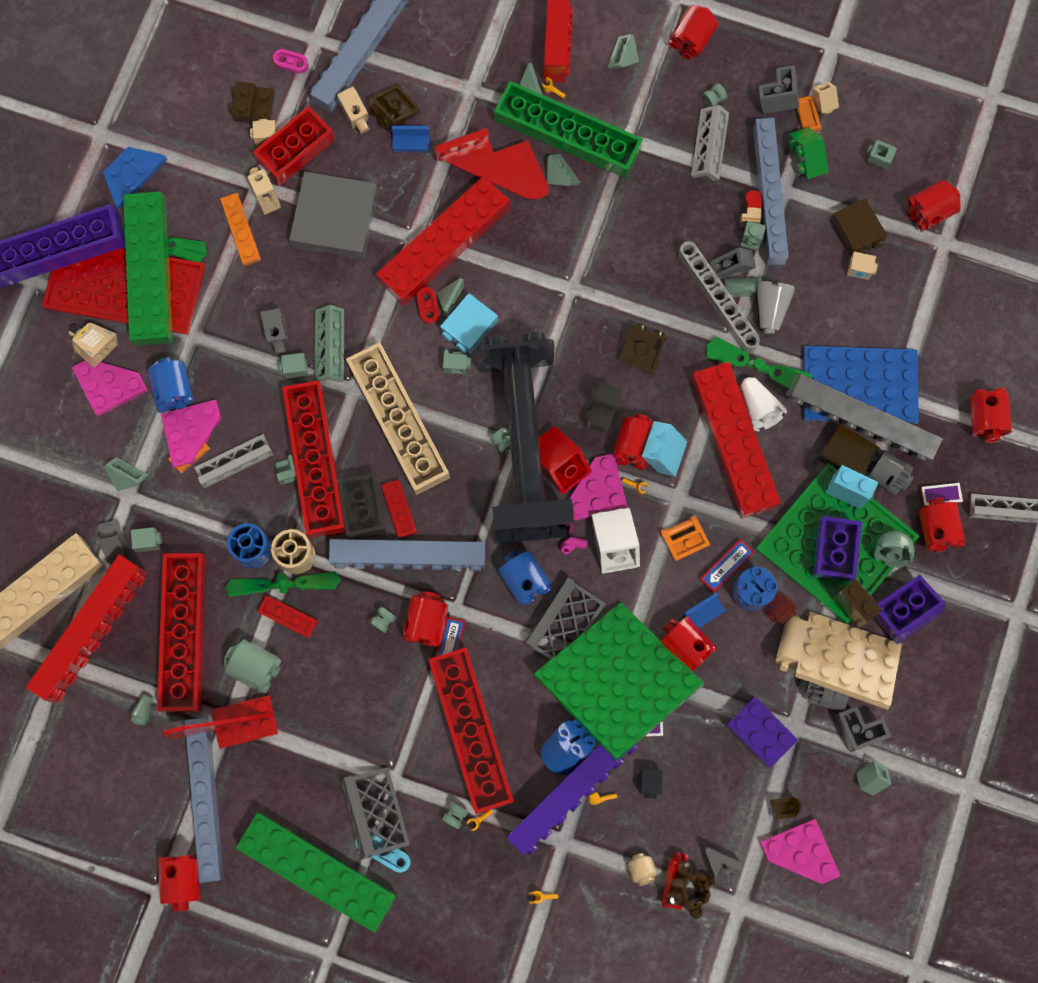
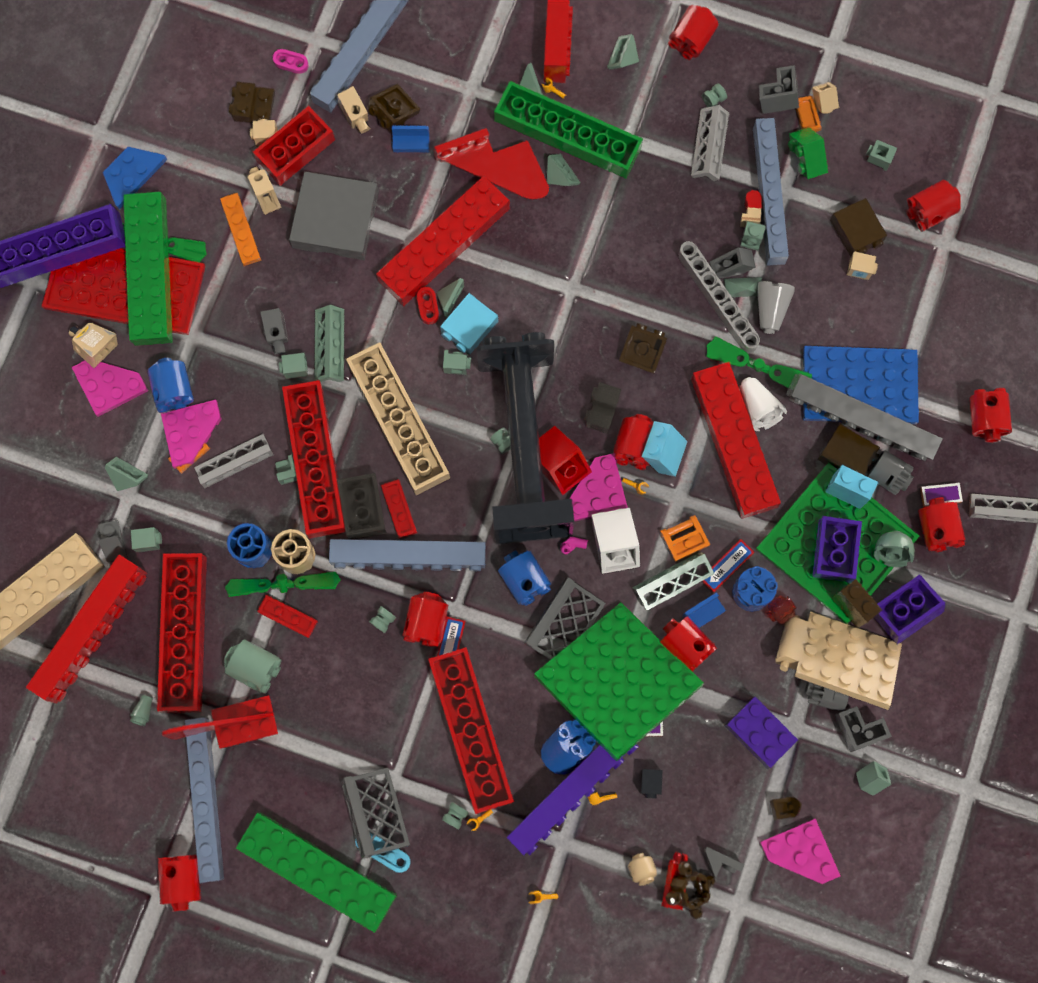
none -> fence [632,552,714,611]

